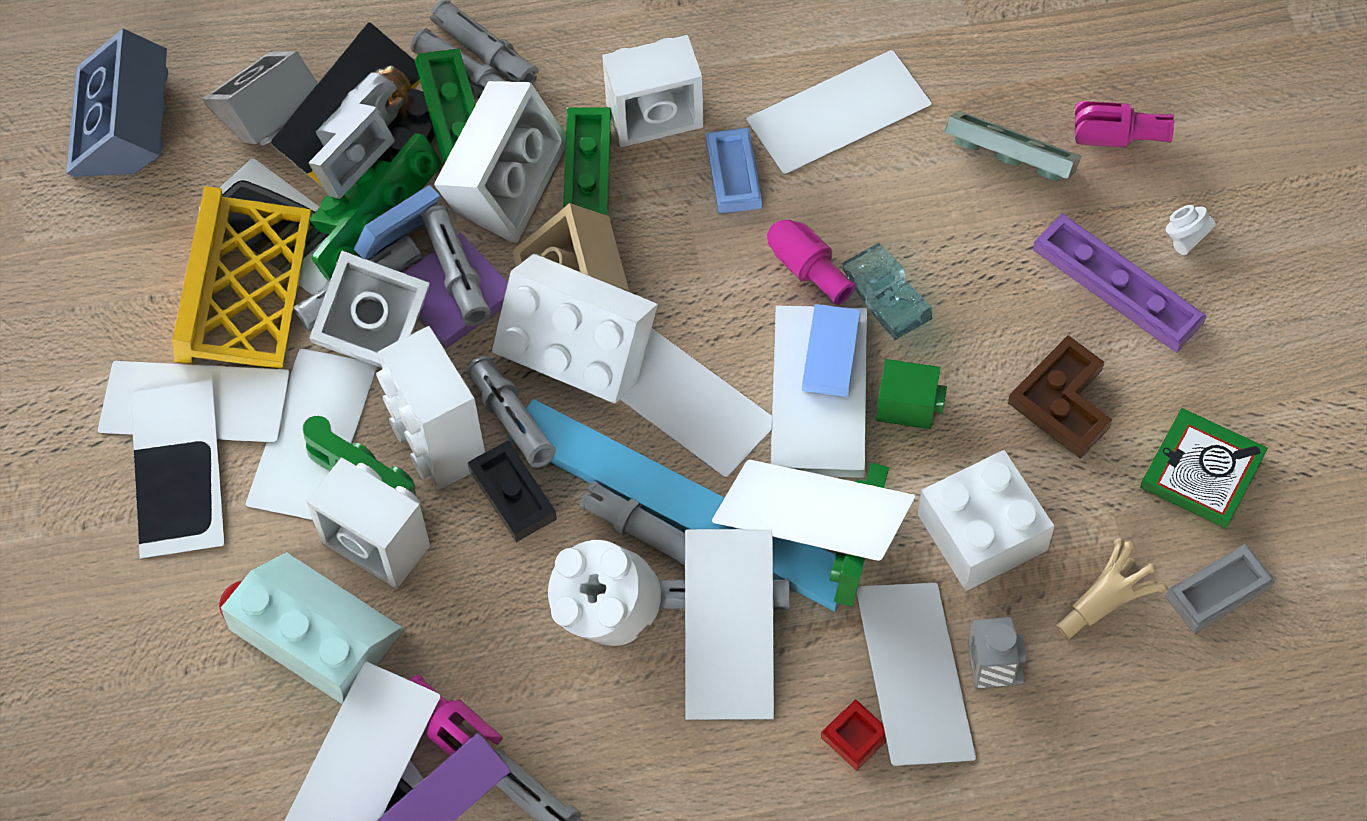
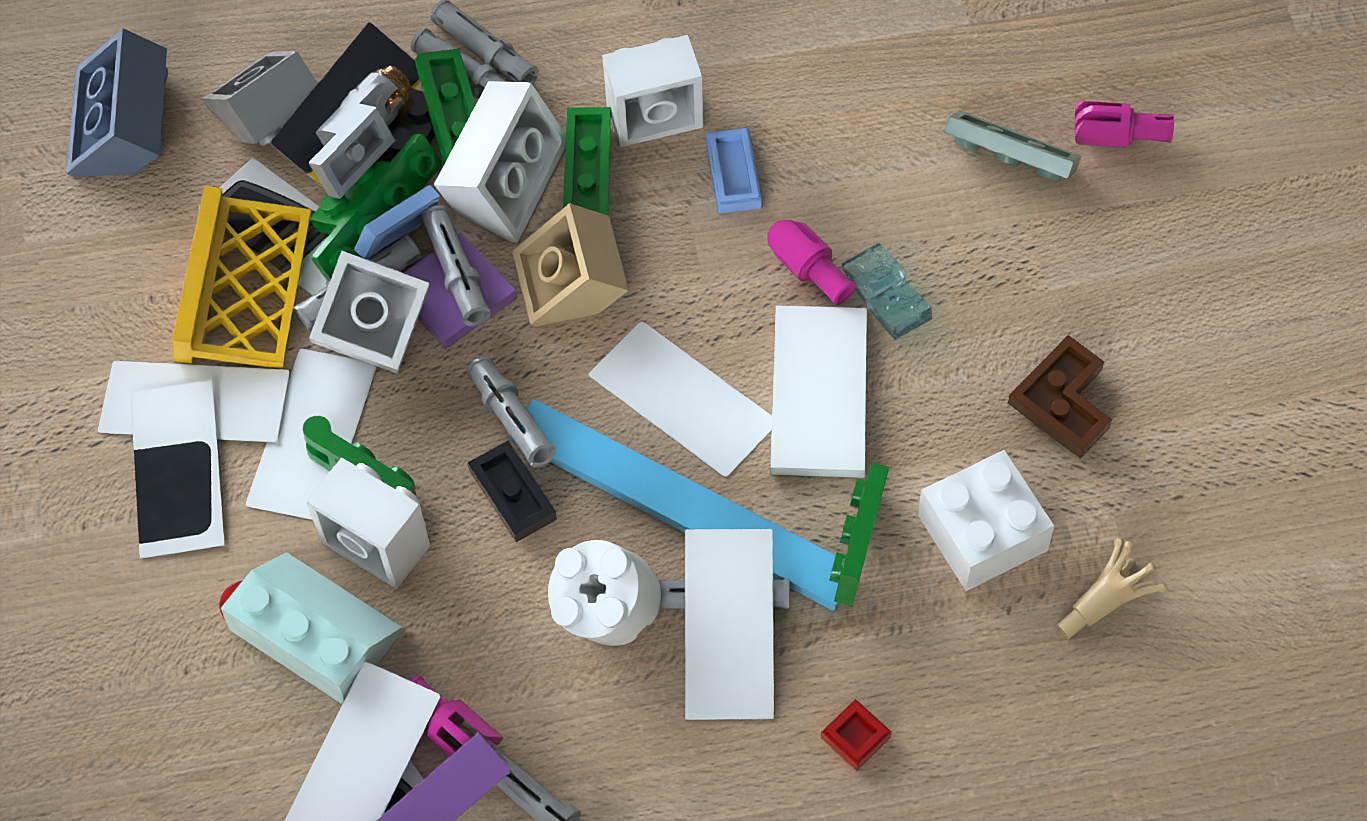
white brick [376,326,485,491] -> none
white brick [492,254,658,403] -> none
light grey pin [580,481,685,566] -> none
white sticker [712,460,915,561] -> none
white sticker [746,50,931,174] -> none
light blue tile [802,304,860,397] -> none
white sticker [857,583,976,766] -> none
green brick [876,359,947,429] -> none
light grey brick [968,617,1026,689] -> none
medium lavender tile [1033,213,1207,353] -> none
tile [1140,407,1268,529] -> none
light grey tile [1165,544,1275,634] -> none
white plate [1166,205,1216,255] -> none

